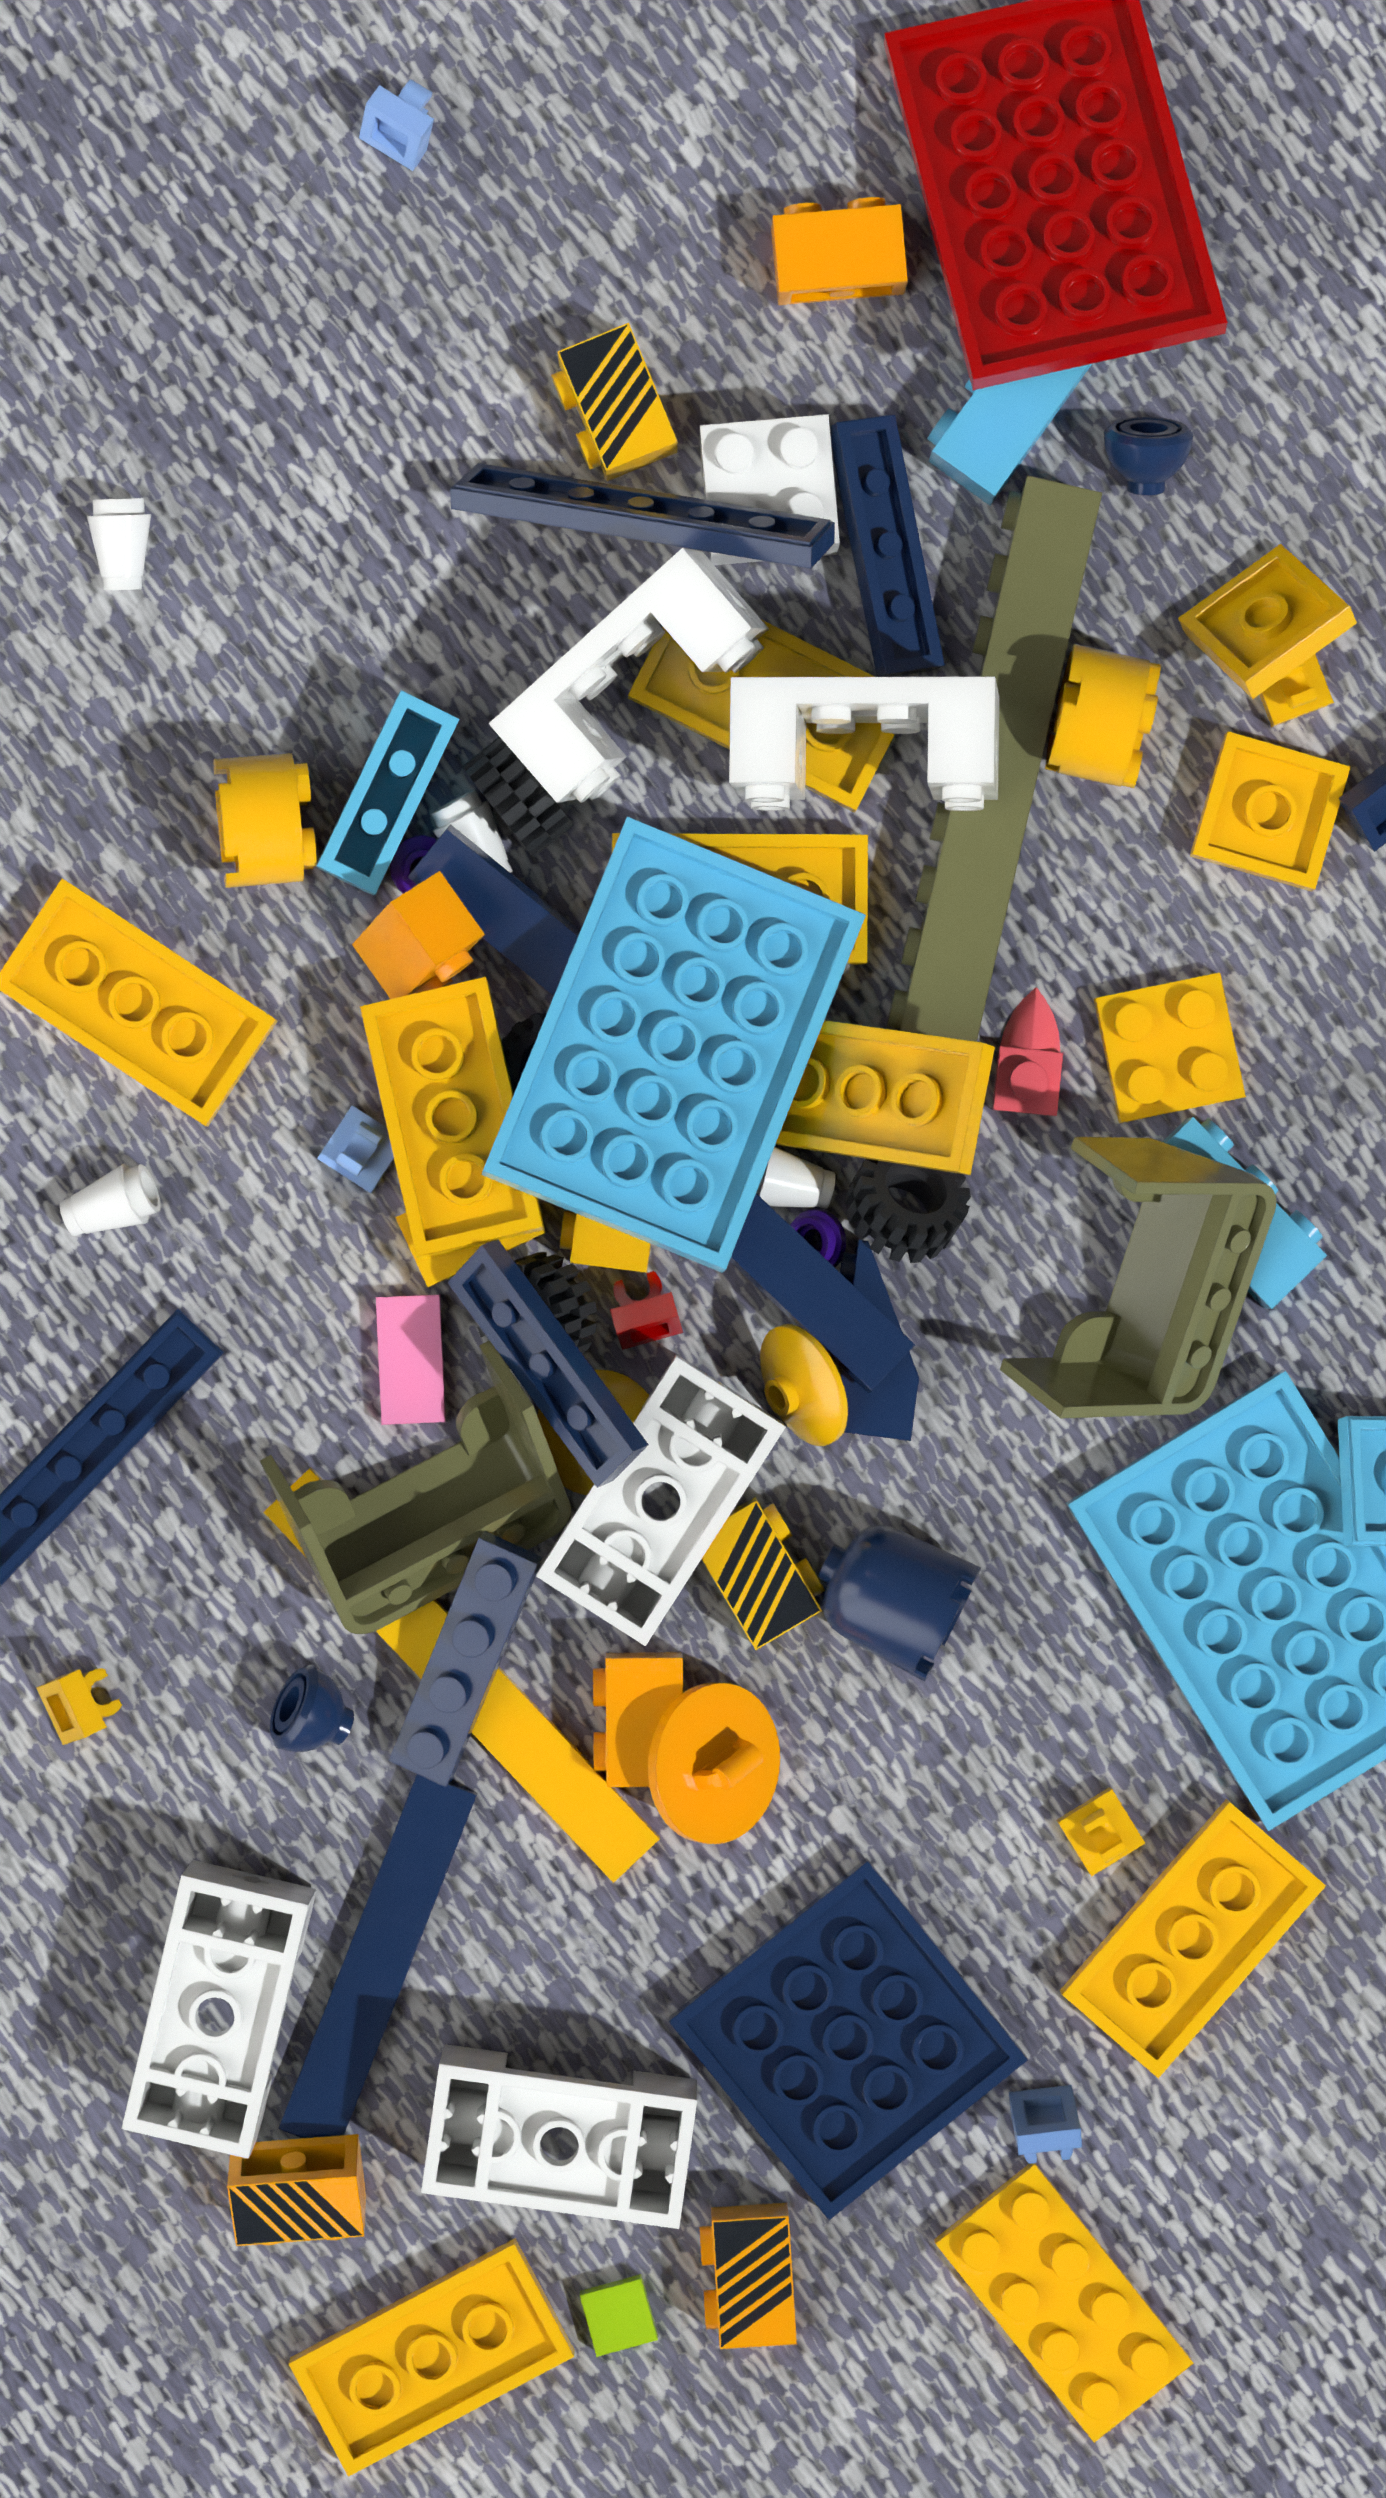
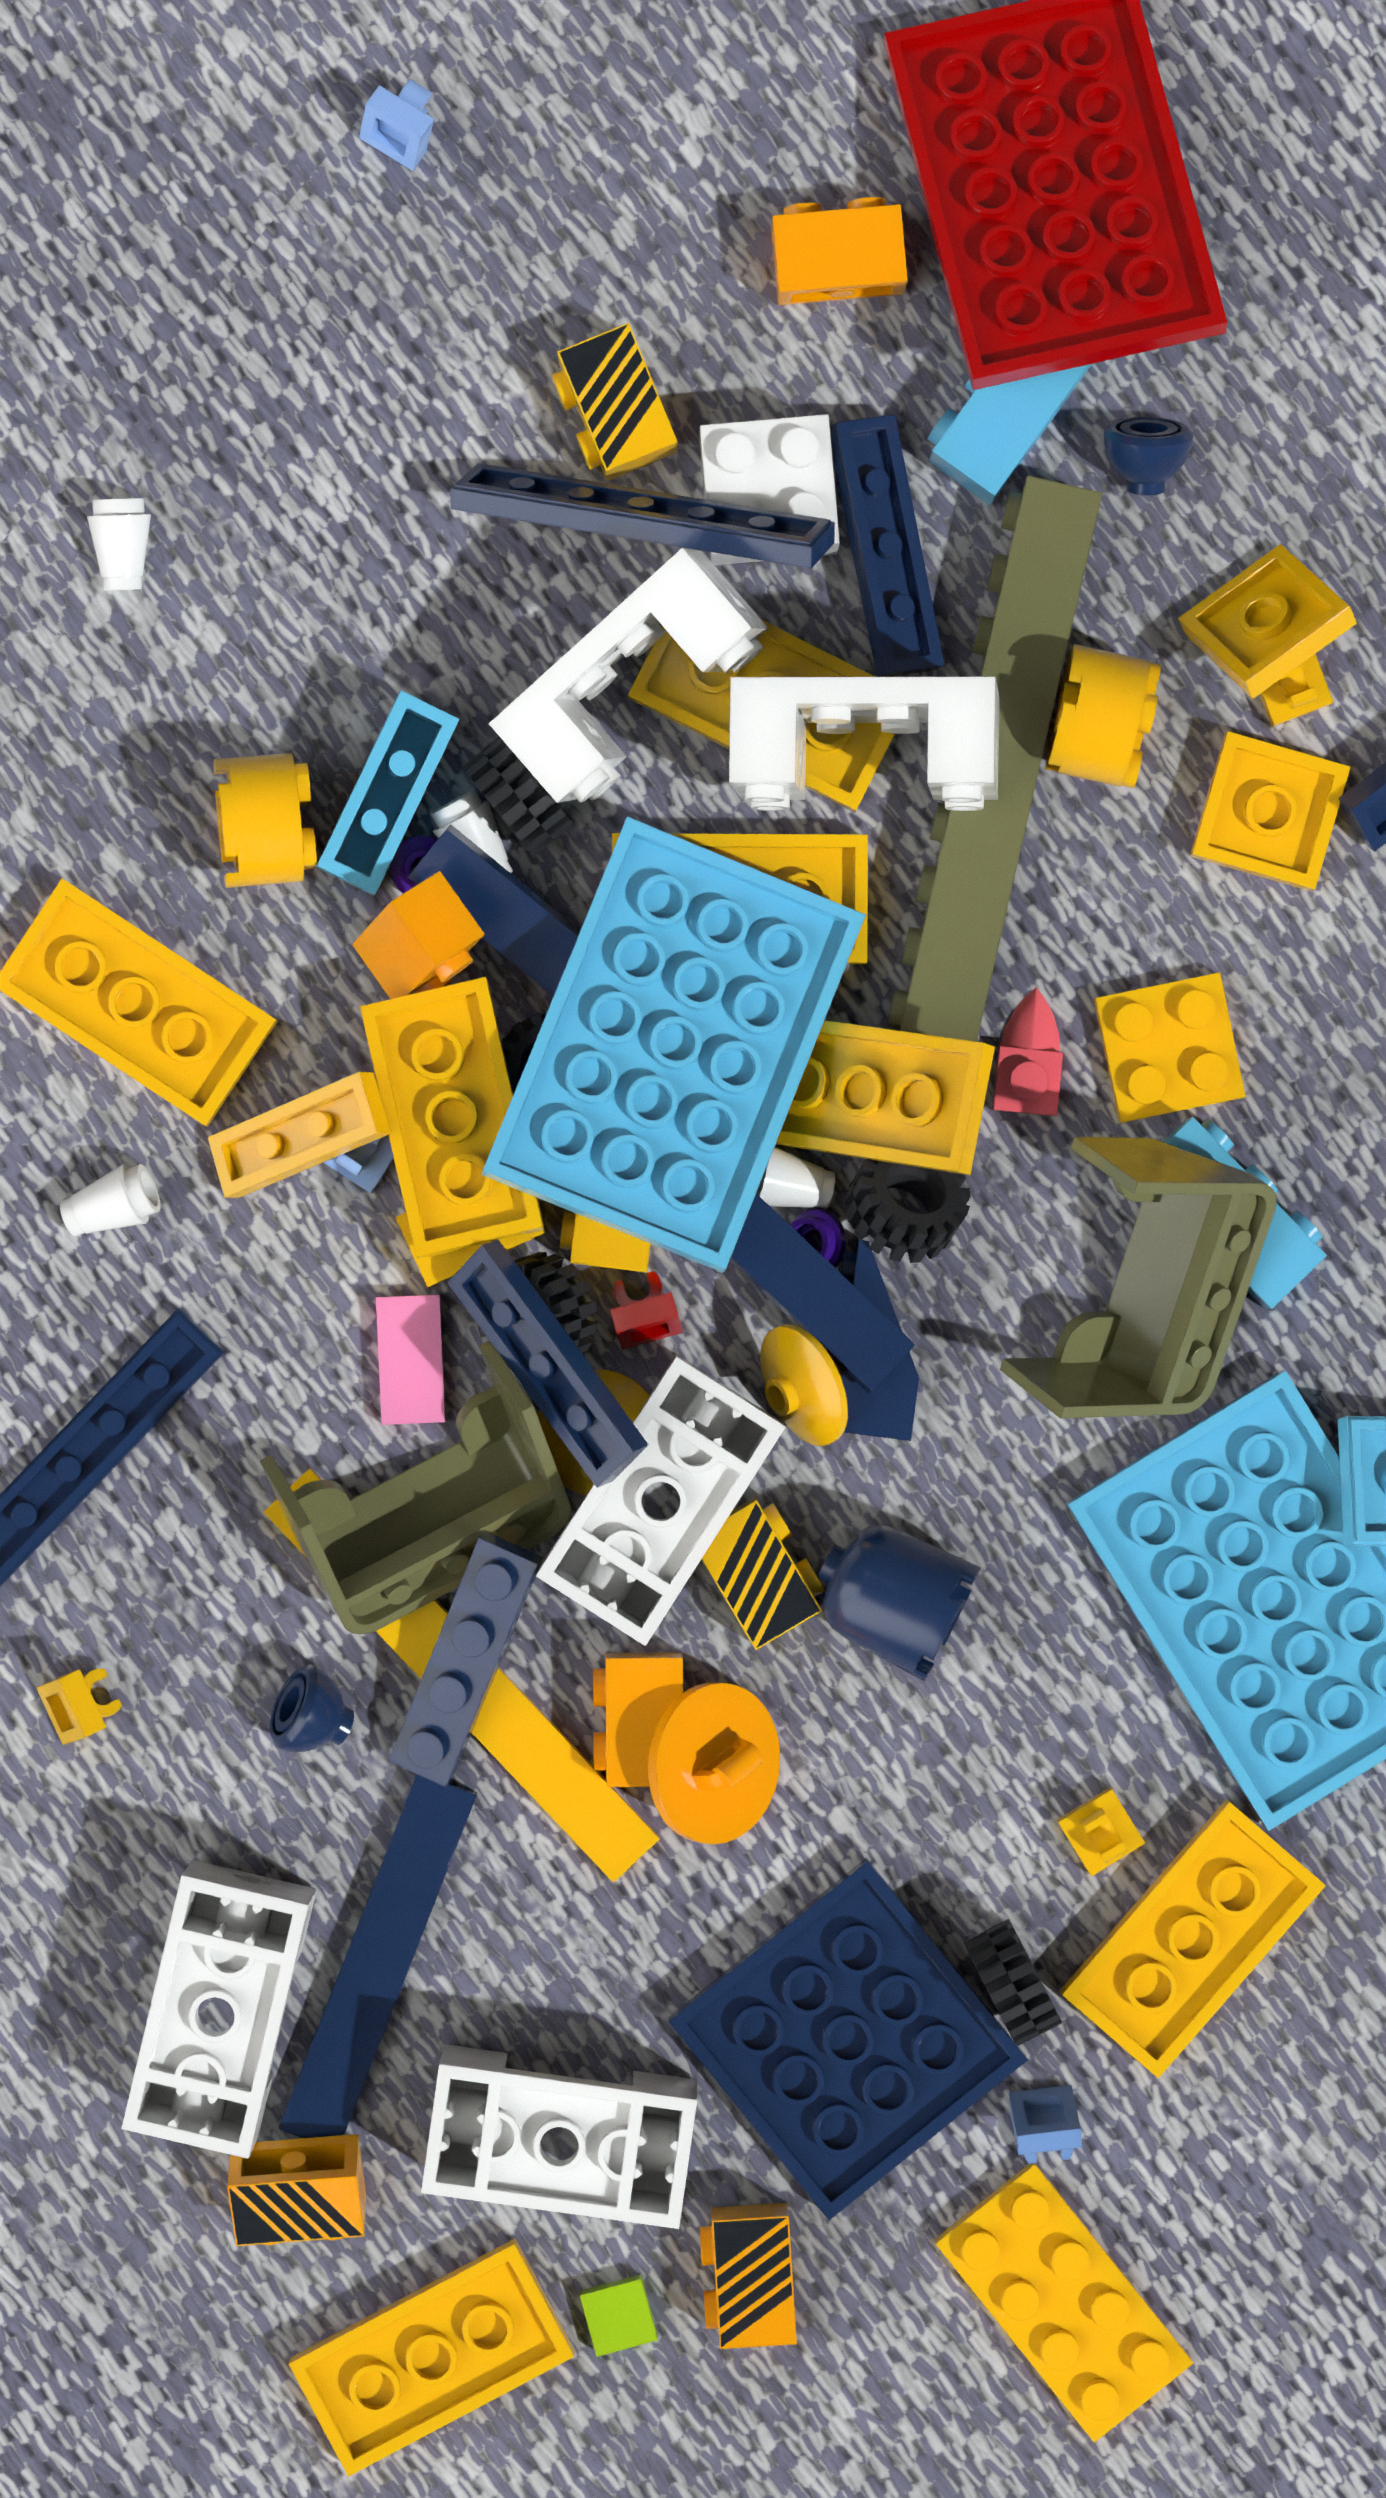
none -> yellow plate [208,1071,391,1198]
none -> black tyre [963,1919,1062,2046]

